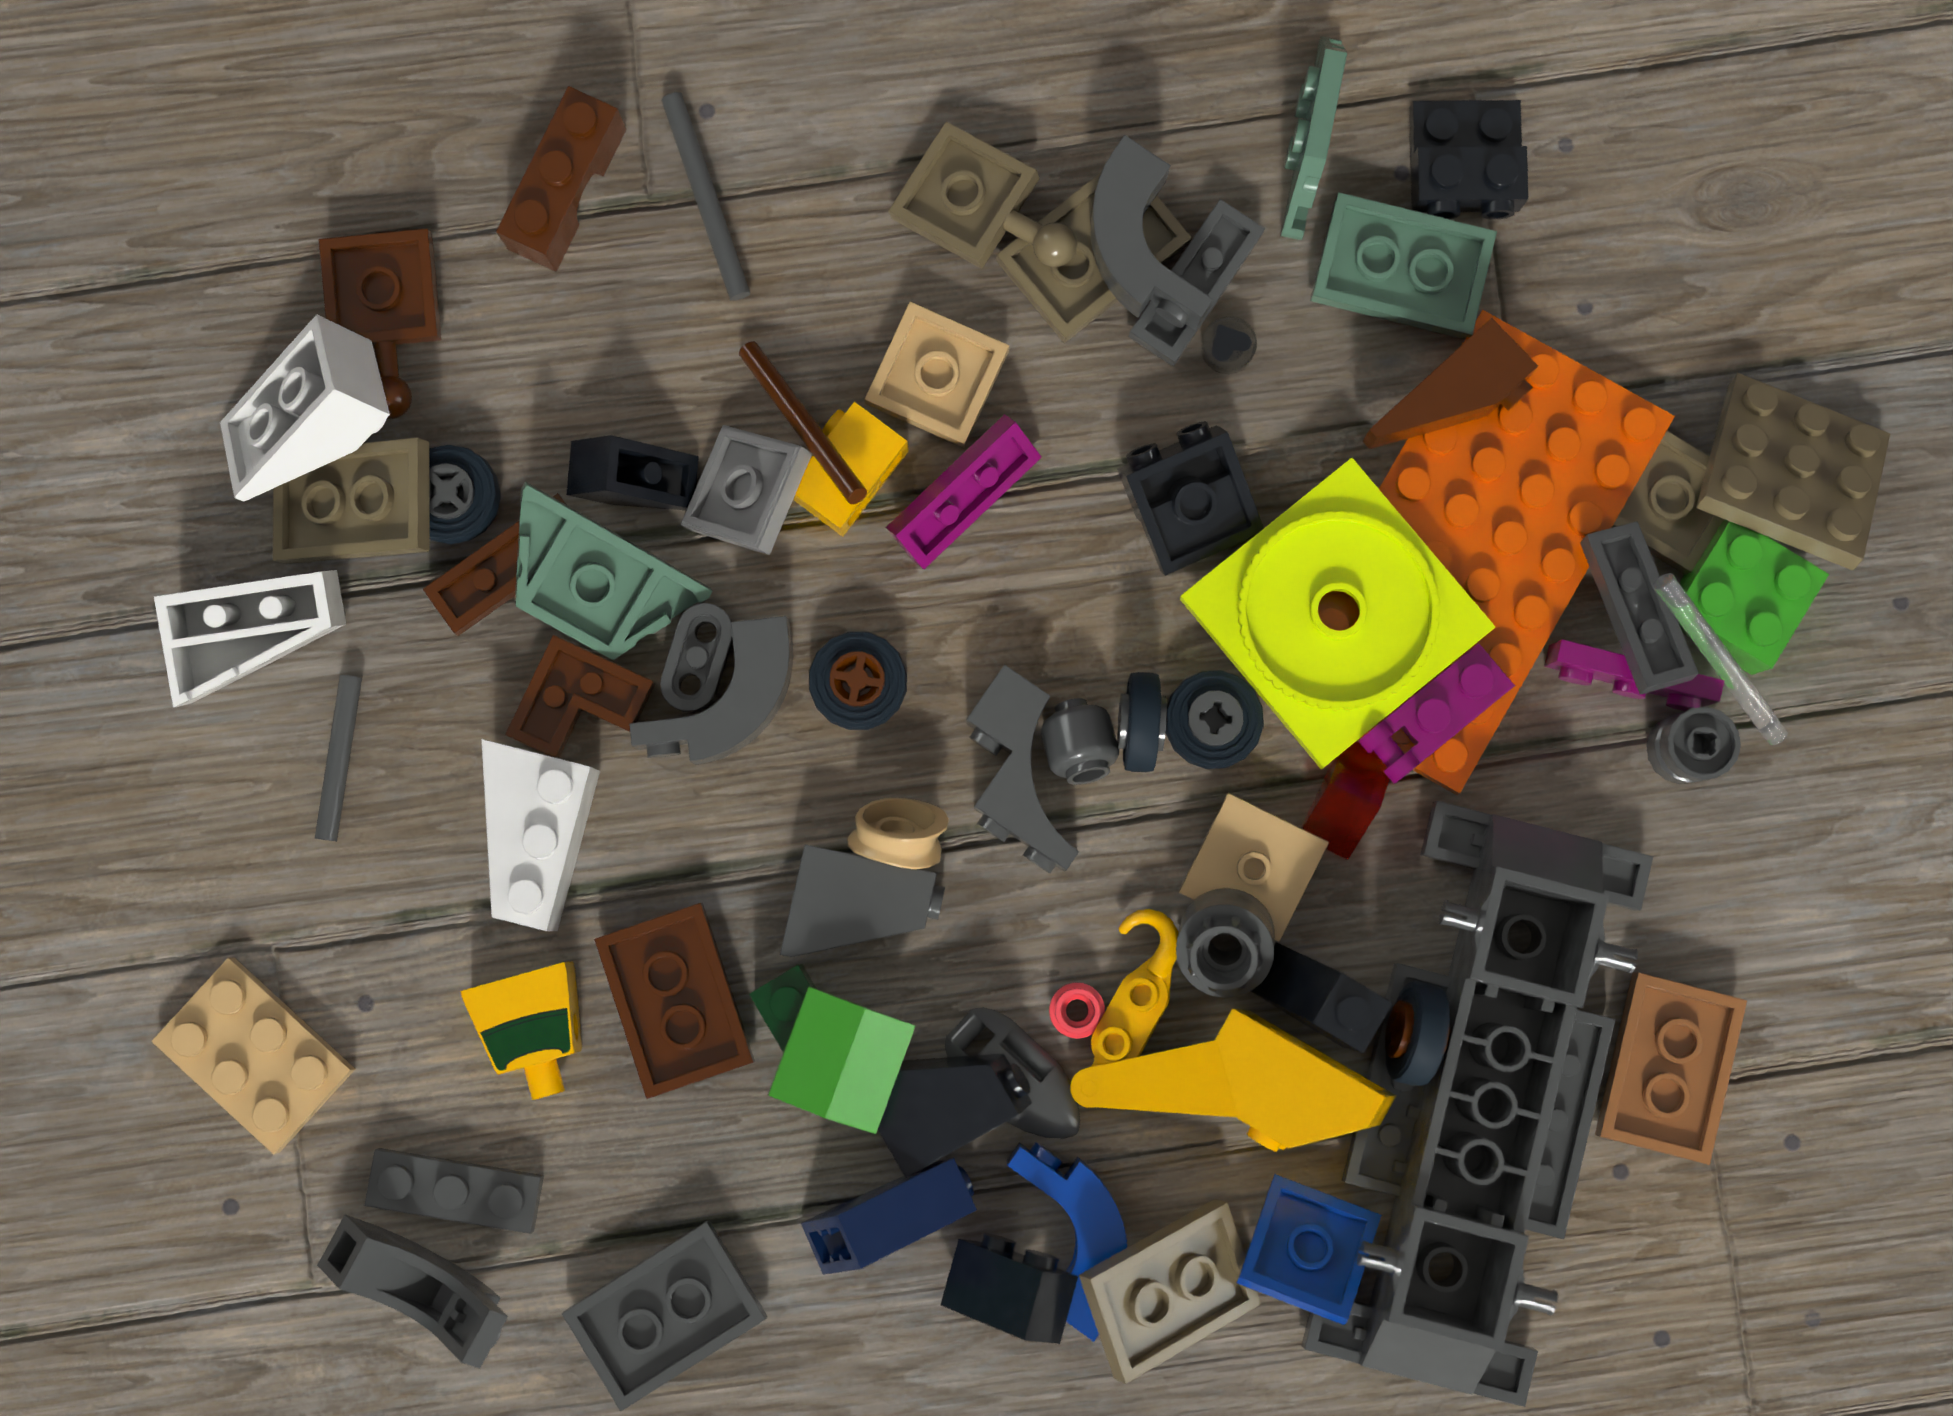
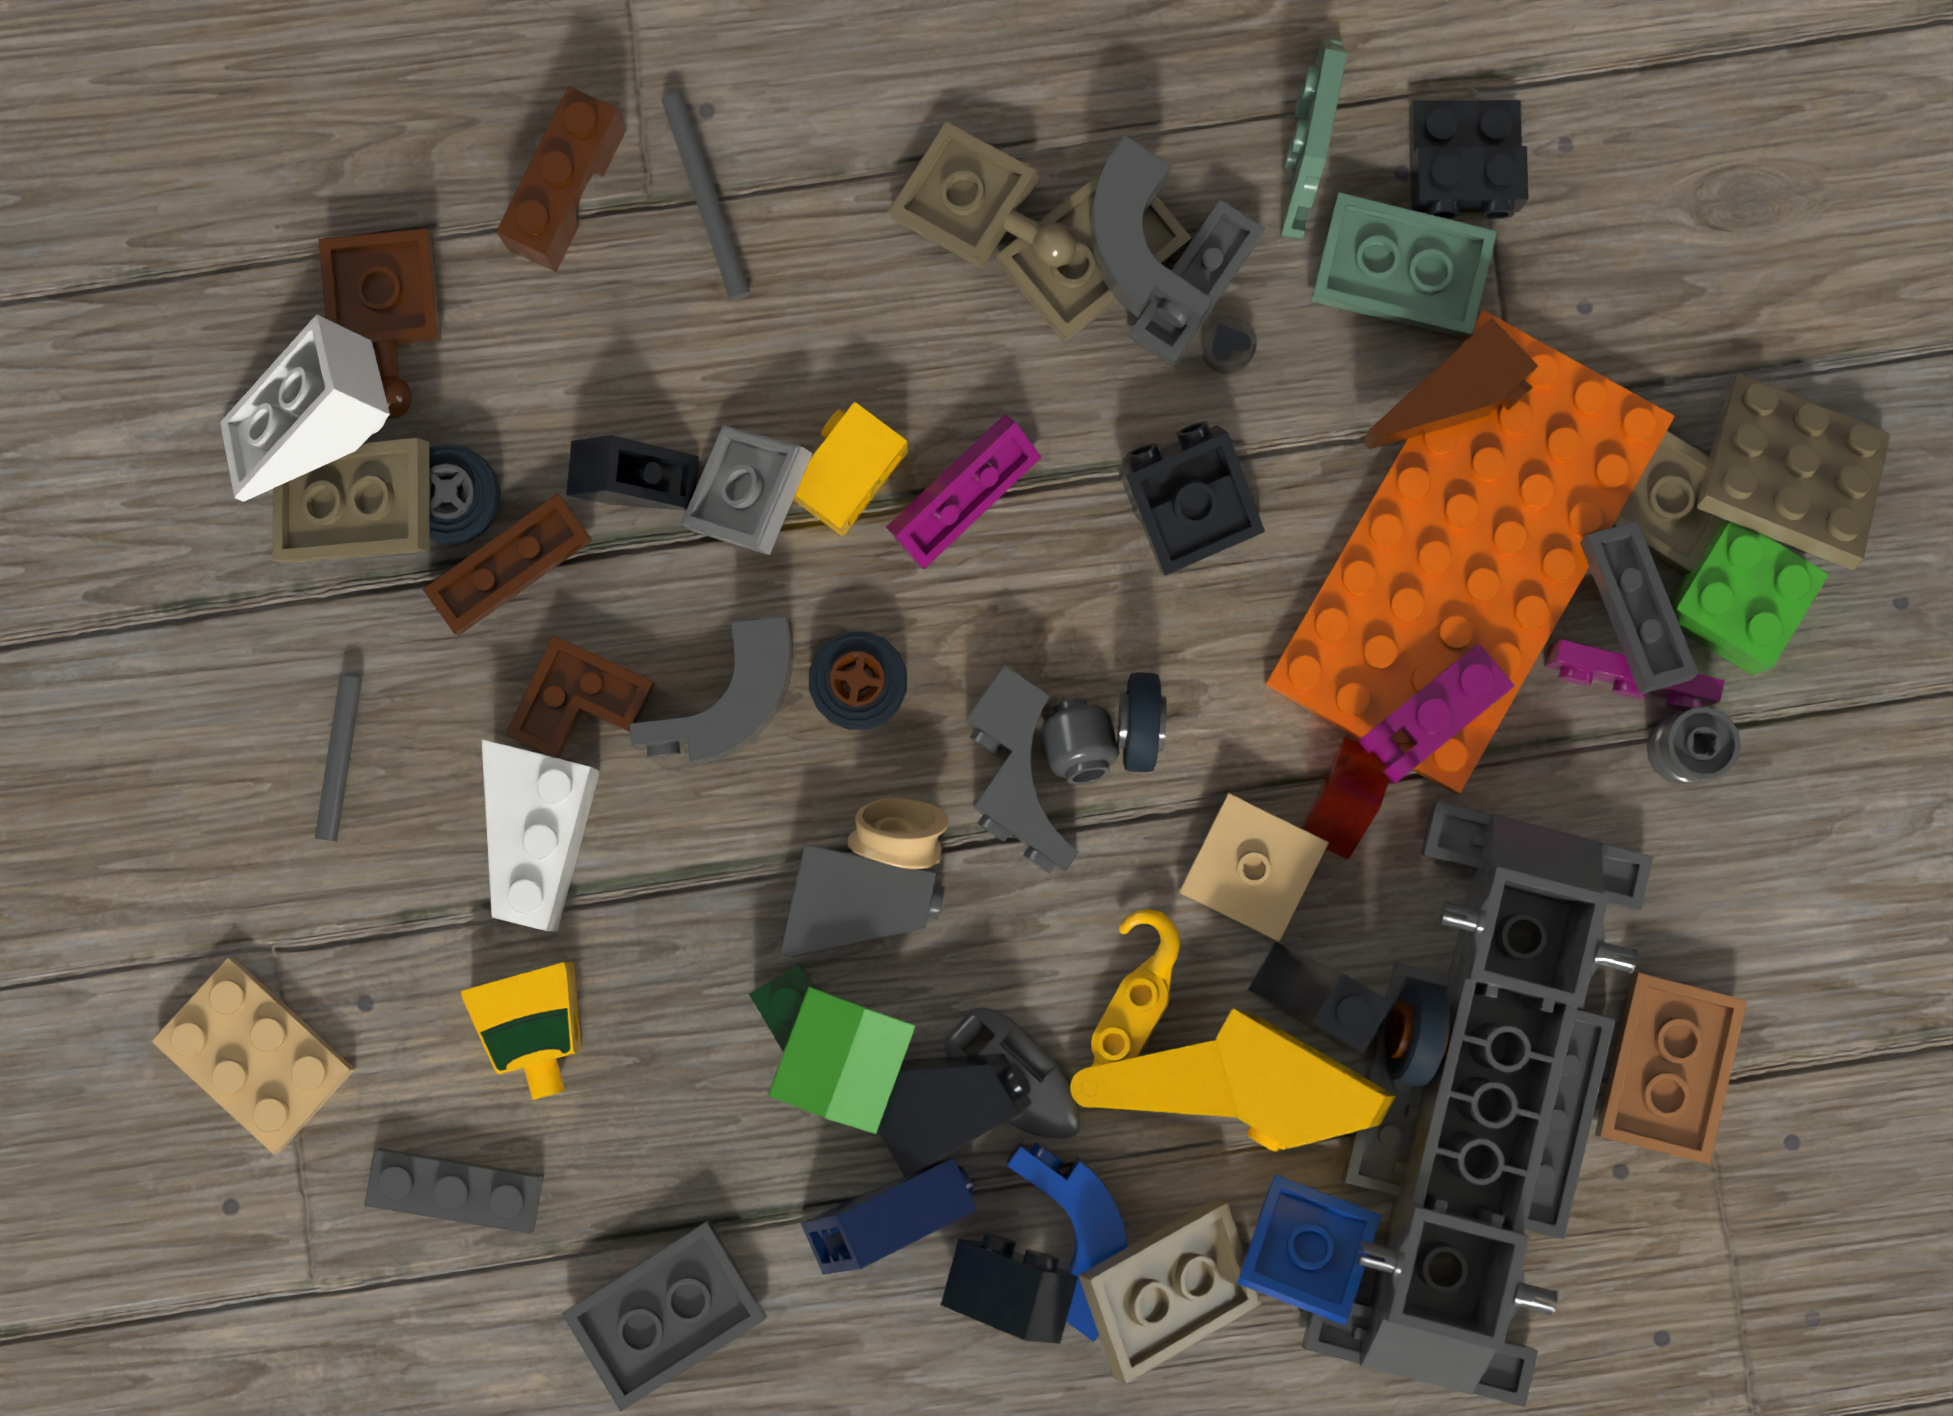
white wedge [154,570,346,708] -> none
dark grey arch [317,1215,508,1368] -> none
sand green wing [515,482,713,660] -> none
reddish brown plate [594,903,755,1099] -> none
dark grey plate [661,603,733,713] -> none
reddish brown bar [739,341,867,504] -> none
tan plate [865,302,1009,448] -> none
coral plate [1049,982,1105,1039] -> none
black wheel [1165,670,1264,769] -> none
dark grey piece [1176,888,1275,997] -> none
neon yellow piece [1180,458,1496,769] -> none
clear bar [1653,573,1788,745] -> none

